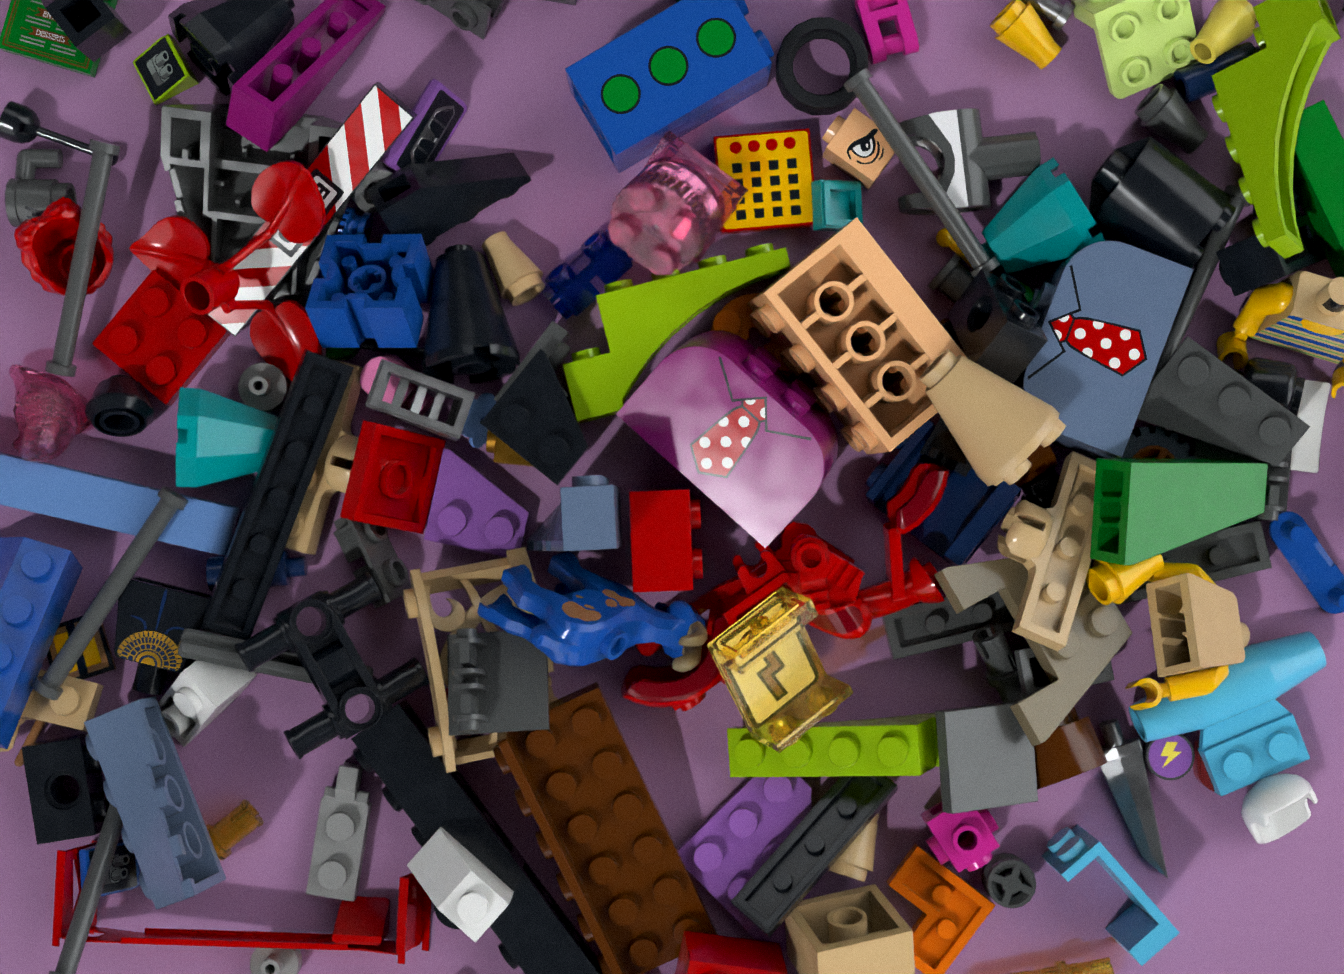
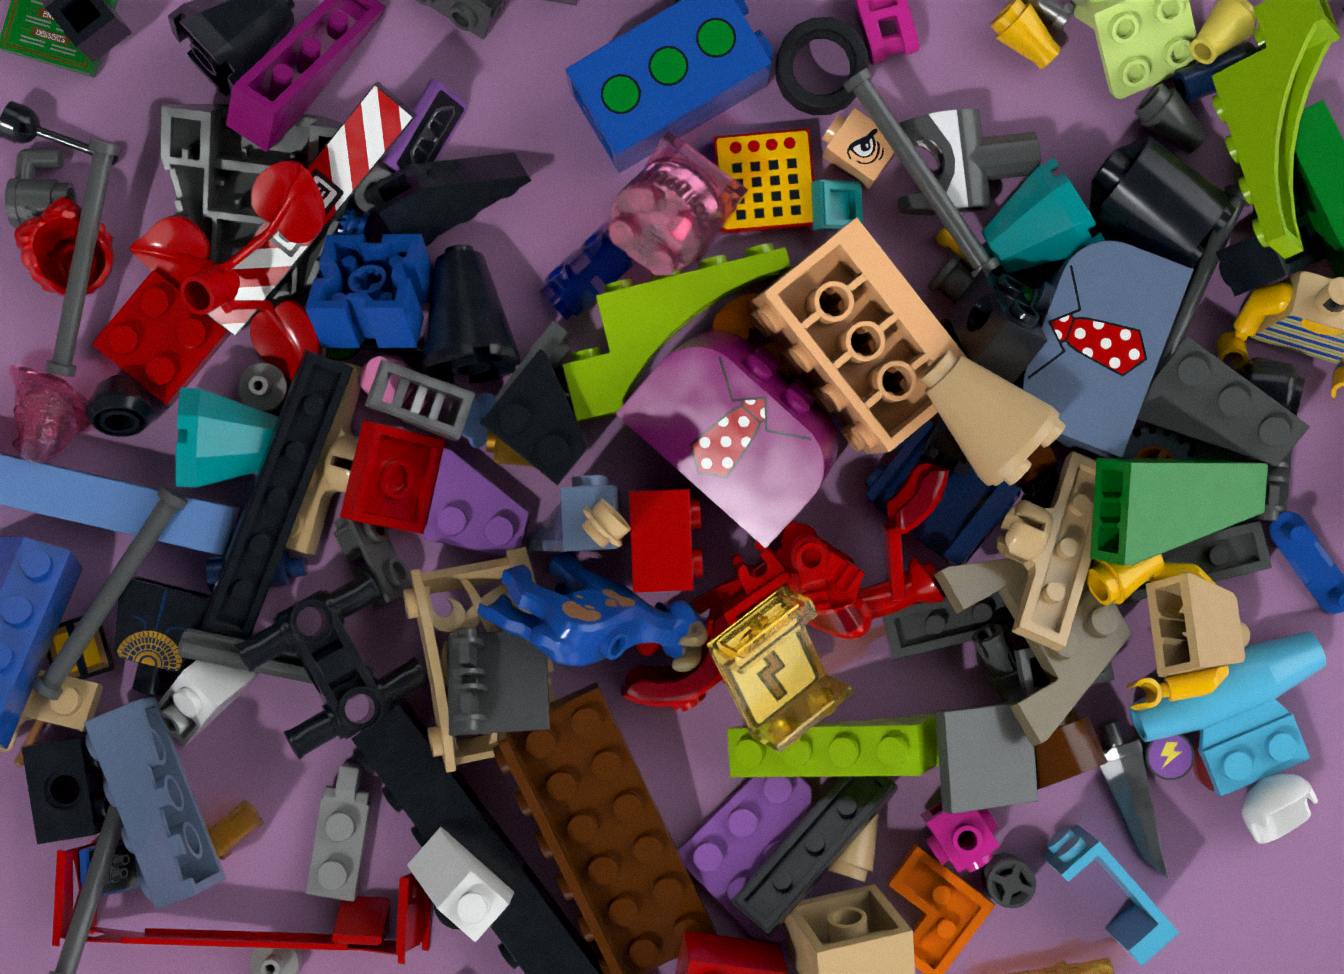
slope [133,34,199,106] -> none
tan cone [481,231,545,306] -> none
white sticker [1290,380,1331,473] -> none
none -> tan plate [581,498,631,548]

